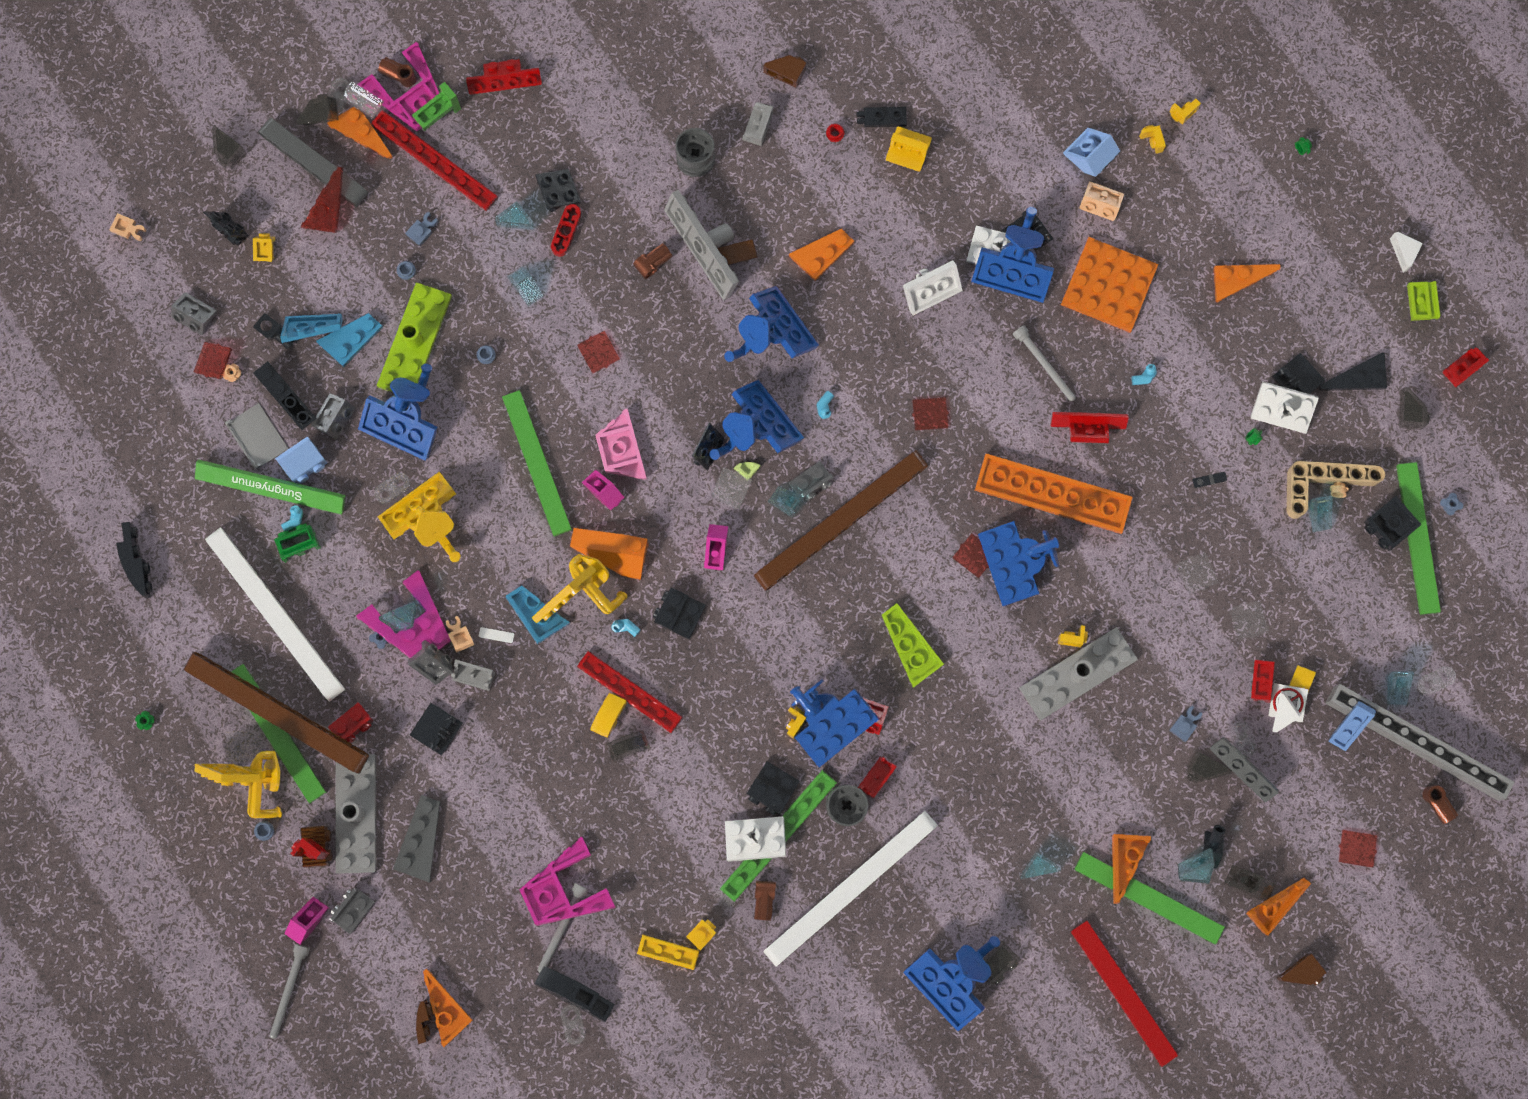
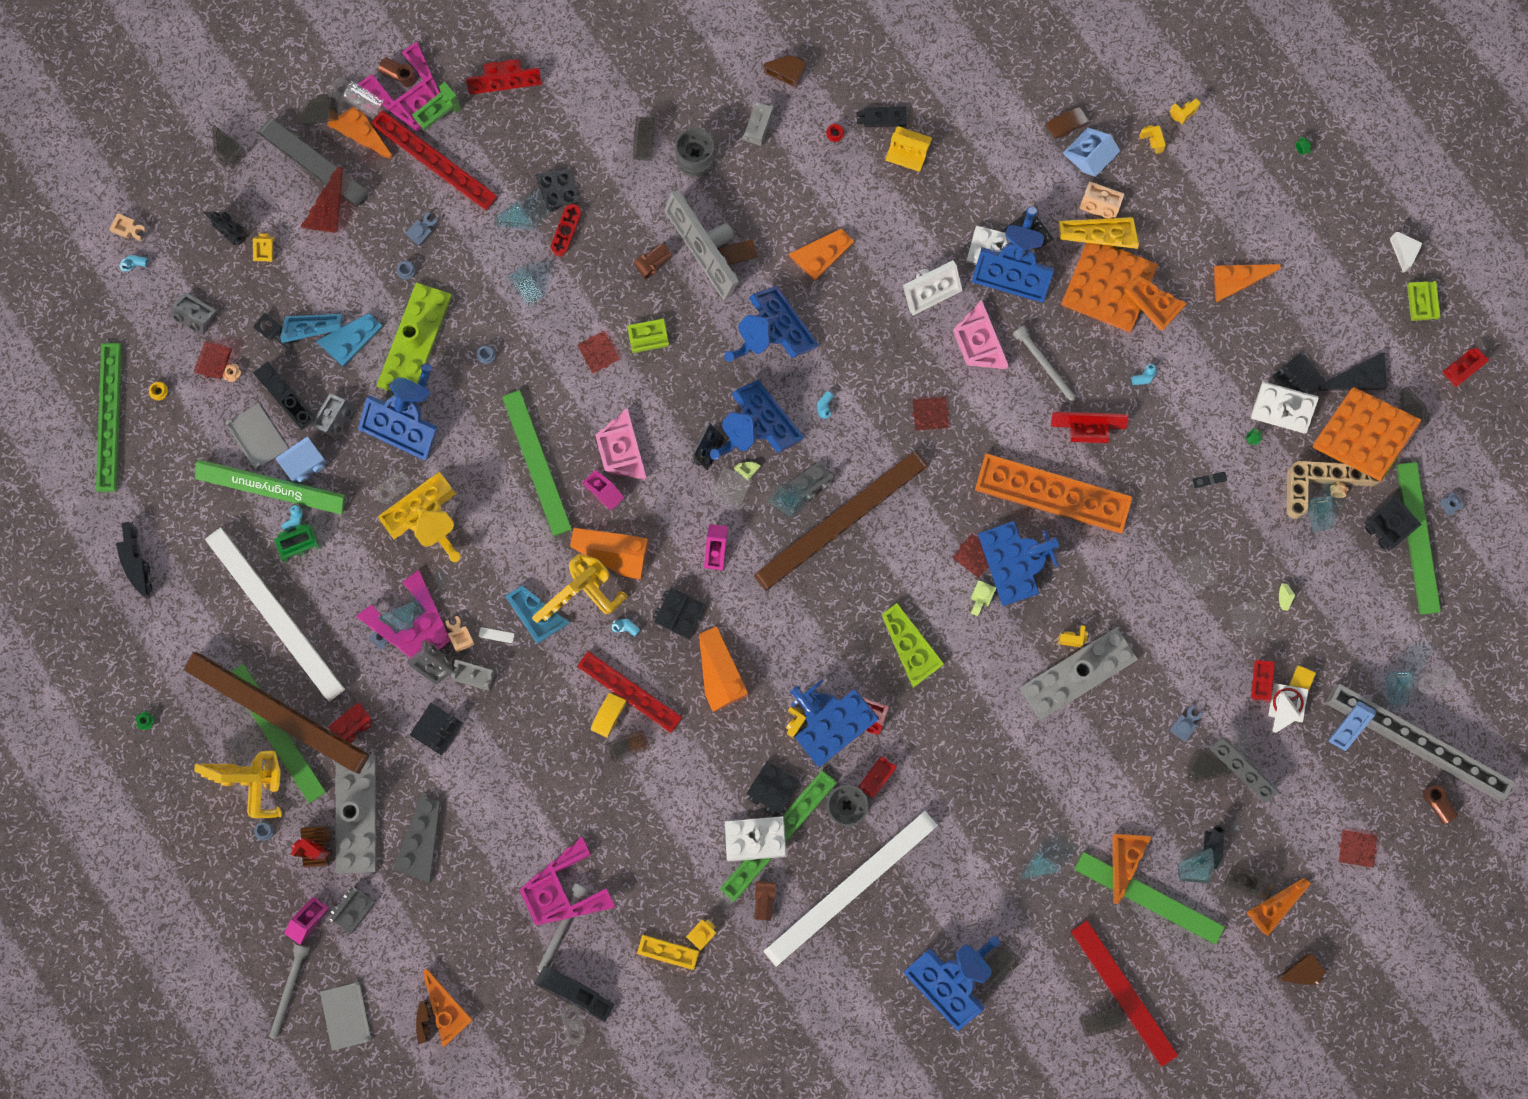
none -> bright green tile [96,343,122,492]
none -> medium azure arm [119,255,149,272]
none -> yellow plate [149,382,168,401]
none -> light grey piece [320,982,371,1051]
none -> lime plate [627,319,669,353]
none -> clear smoke slope [633,116,656,161]
none -> orange wedge [699,626,748,712]
none -> bright pink wing [953,301,1009,369]
none -> yellowish green plate [971,580,996,616]
none -> reddish brown slope [1045,107,1089,139]
none -> yellow wing [1058,217,1139,249]
none -> clear smoke slope [1079,1005,1126,1037]
none -> orange wing [1124,276,1187,330]
none -> yellowish green tile [1279,583,1295,611]
none -> orange plate [1313,387,1421,482]

